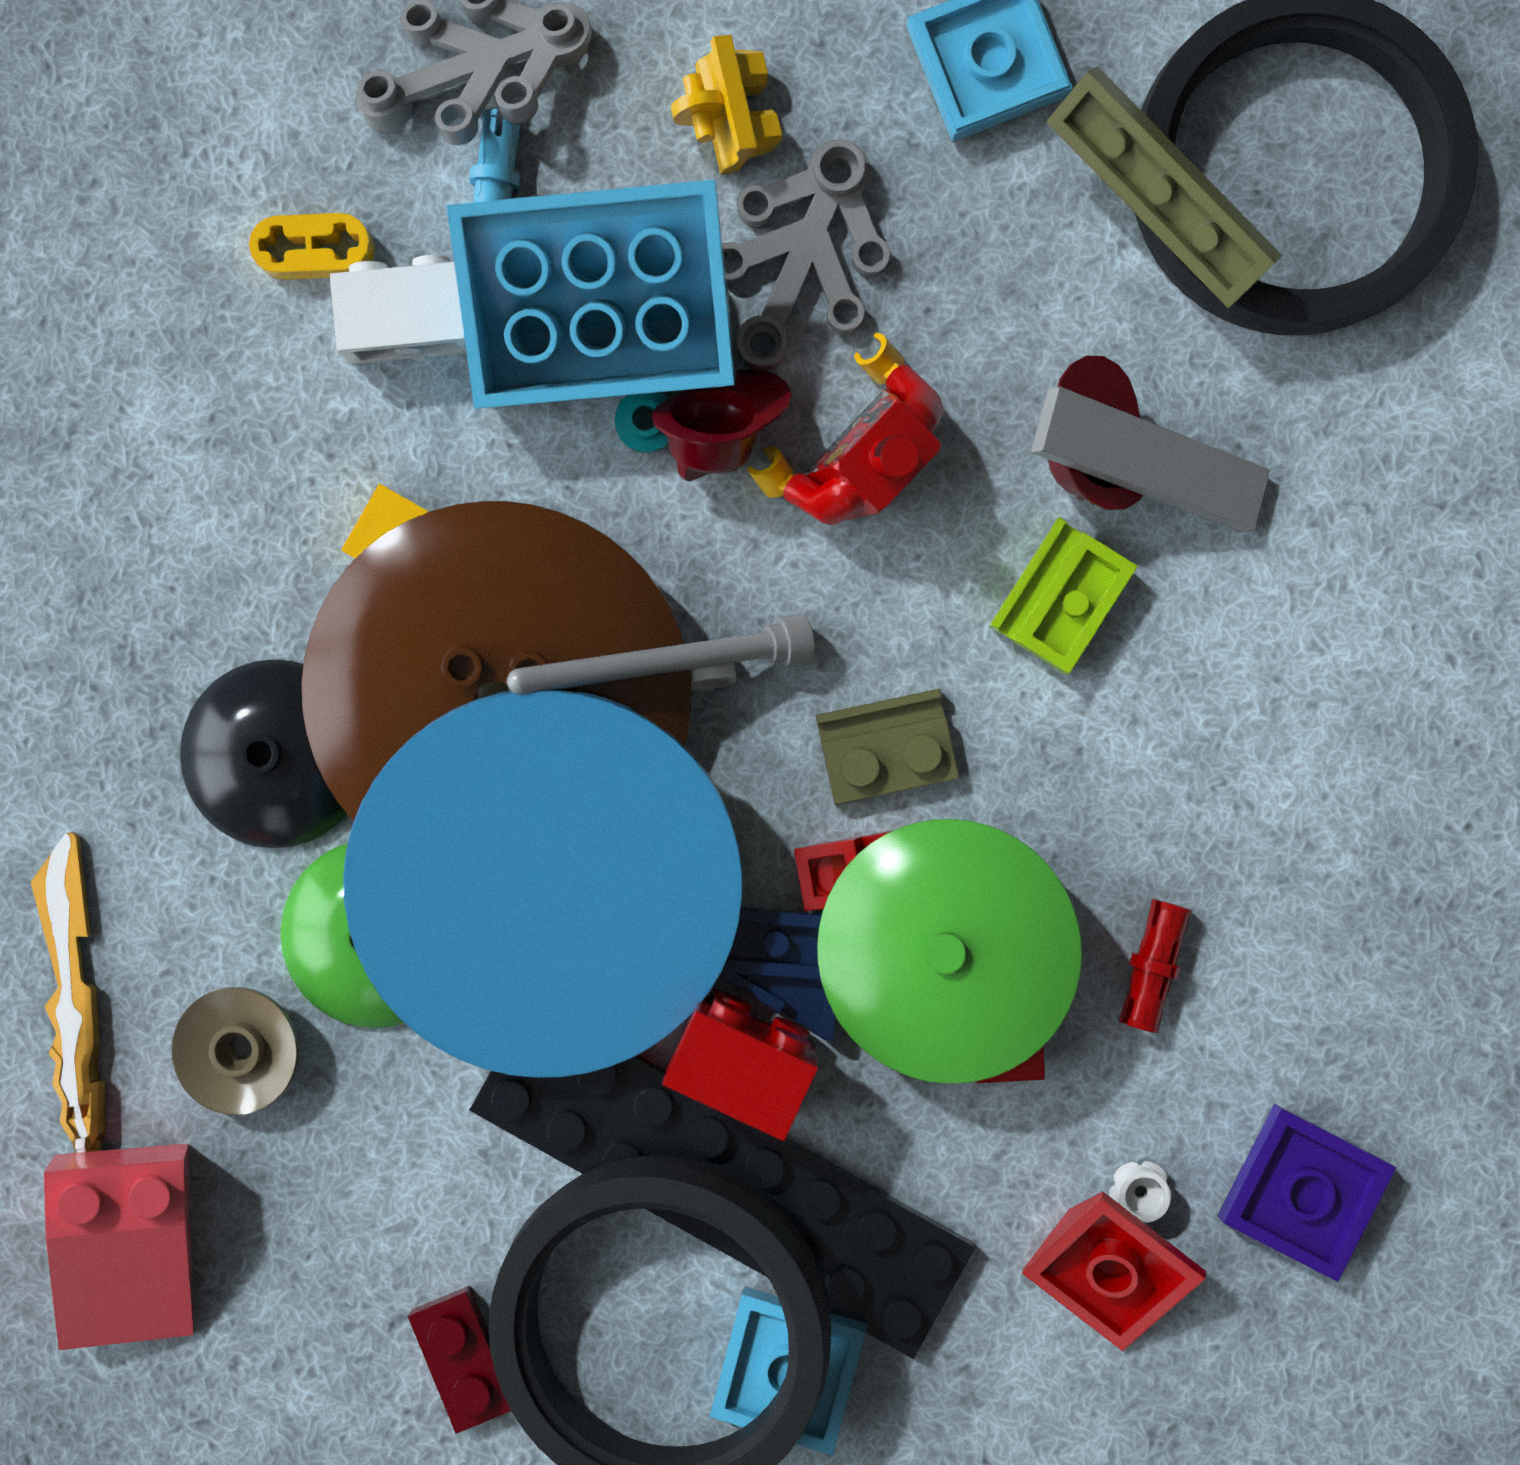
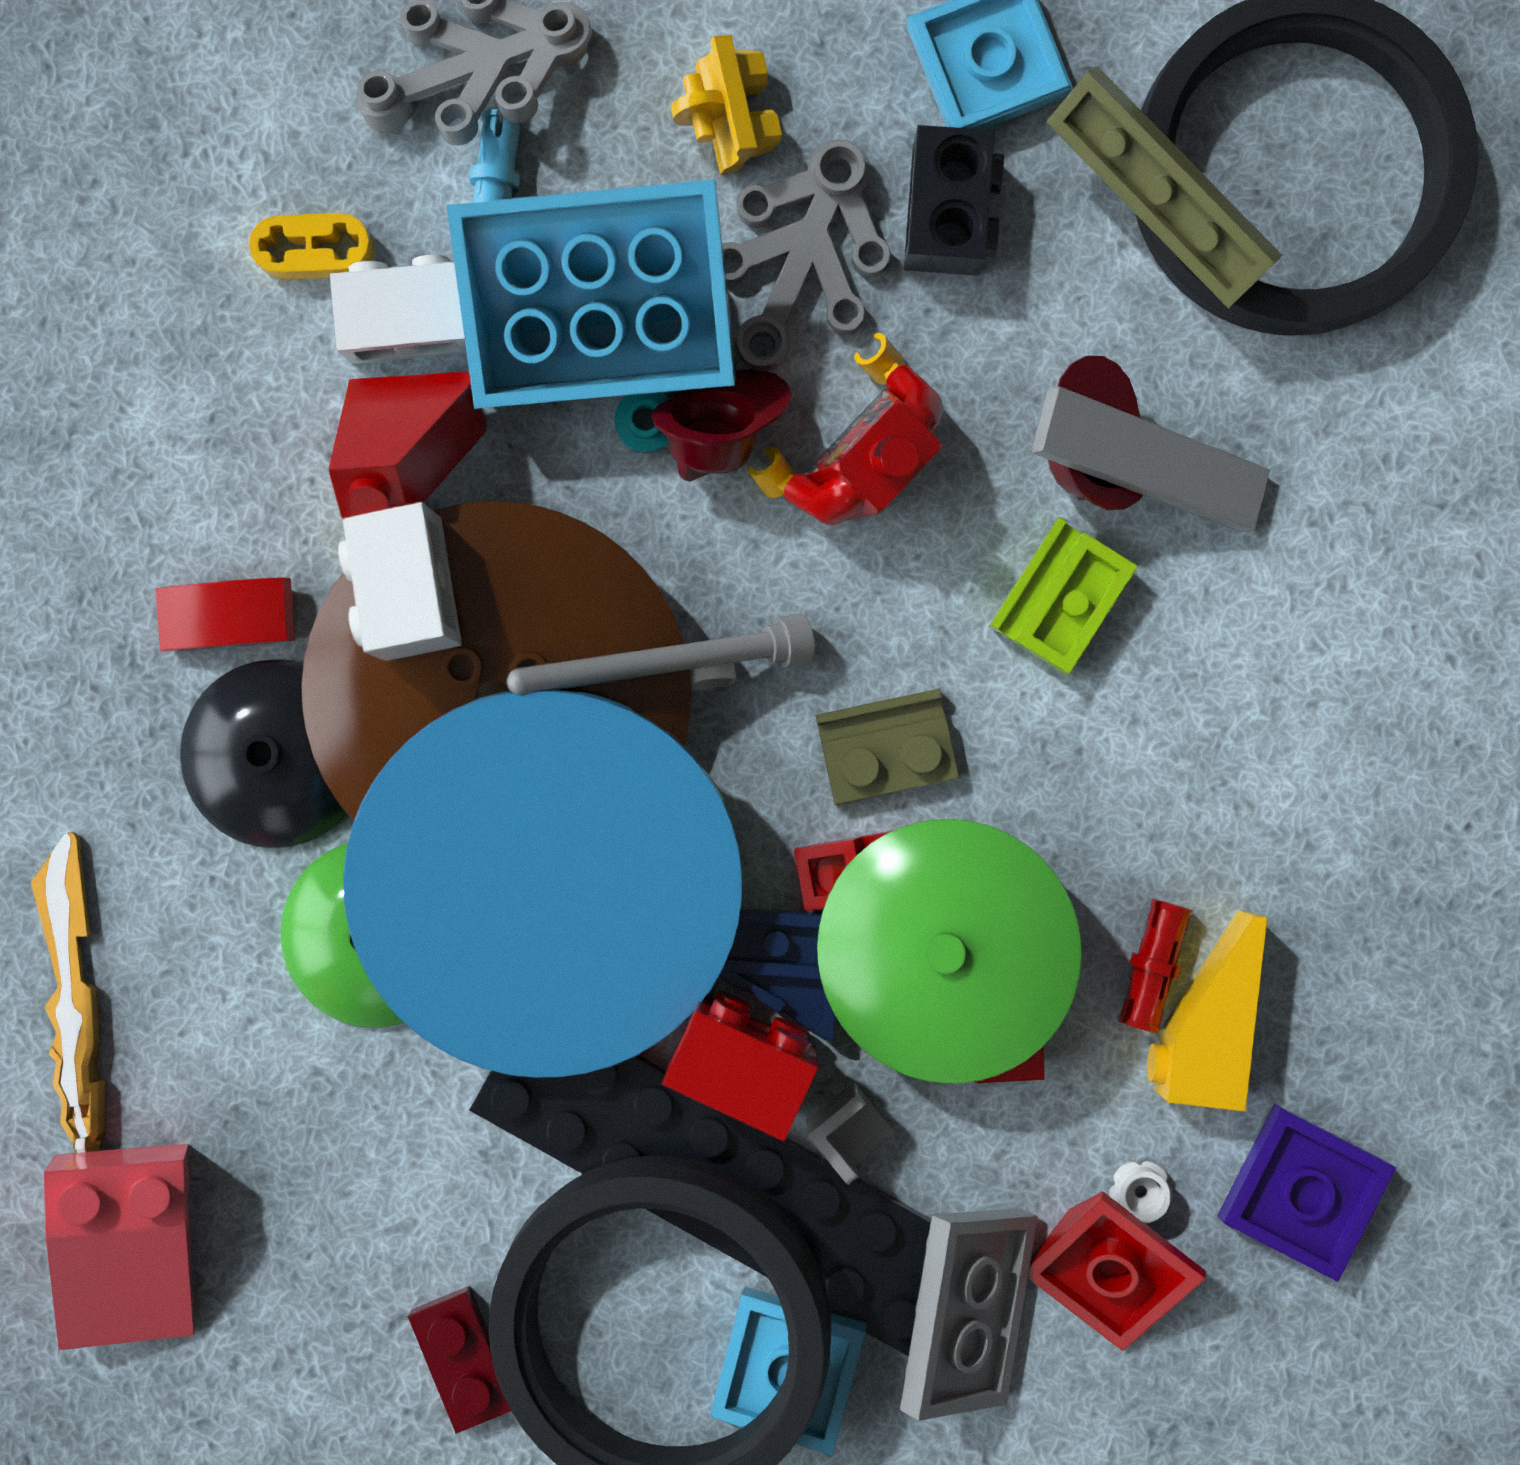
dark tan dish [171,987,299,1115] -> none
none -> red slope [155,577,295,652]
none -> red slope [328,371,487,522]
none -> white brick [339,502,462,661]
none -> light grey panel [806,1080,896,1185]
none -> light grey plate [900,1208,1038,1421]
none -> black brick [903,125,1004,276]
none -> yellow slope [1147,910,1267,1112]

